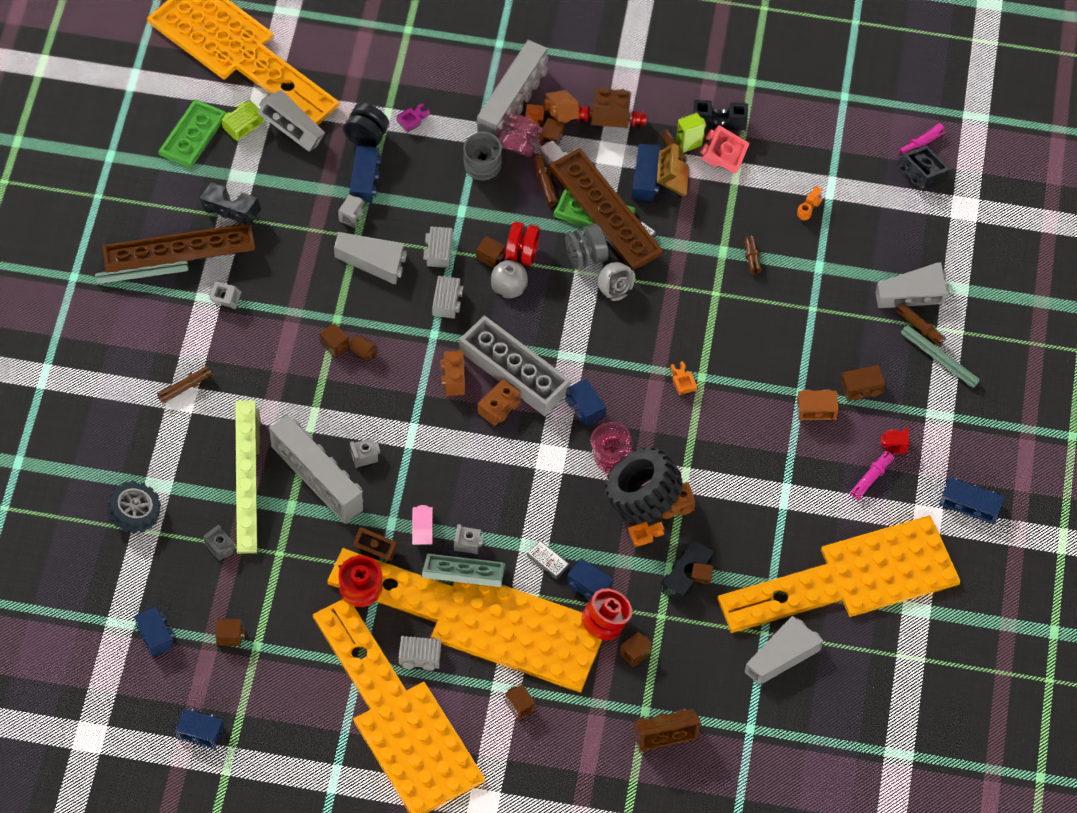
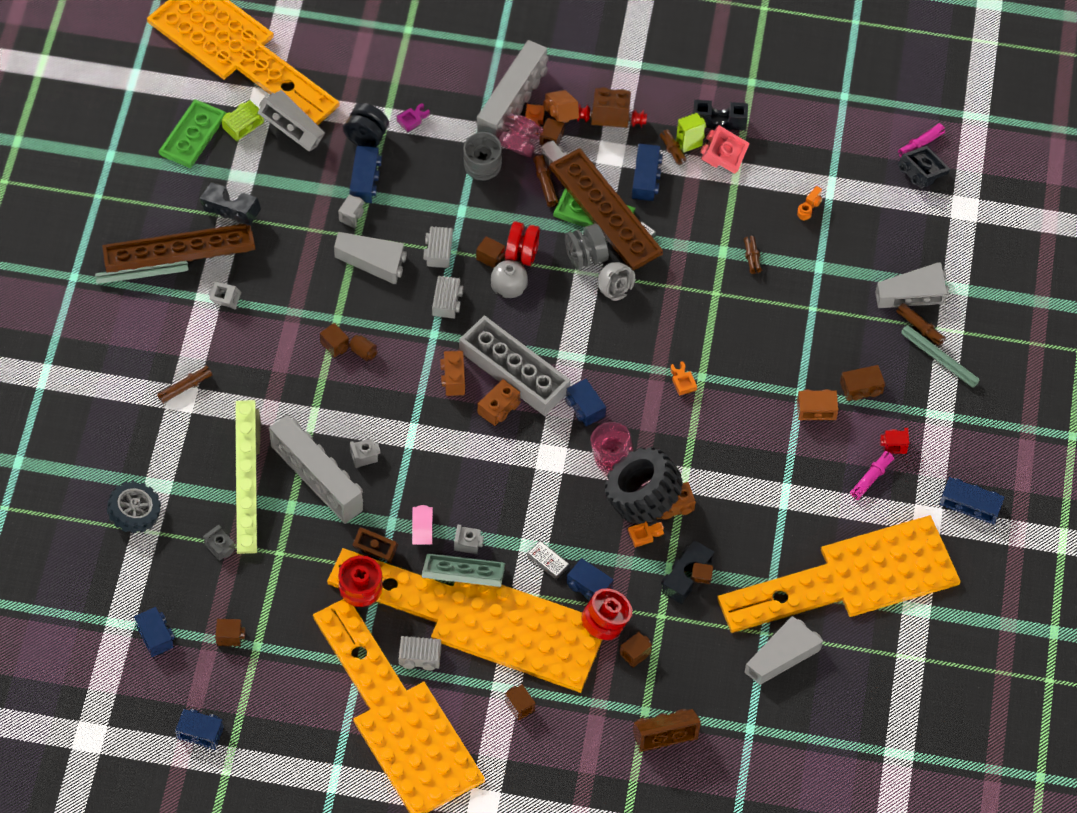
pearl gold bracket [657,143,689,197] -> none

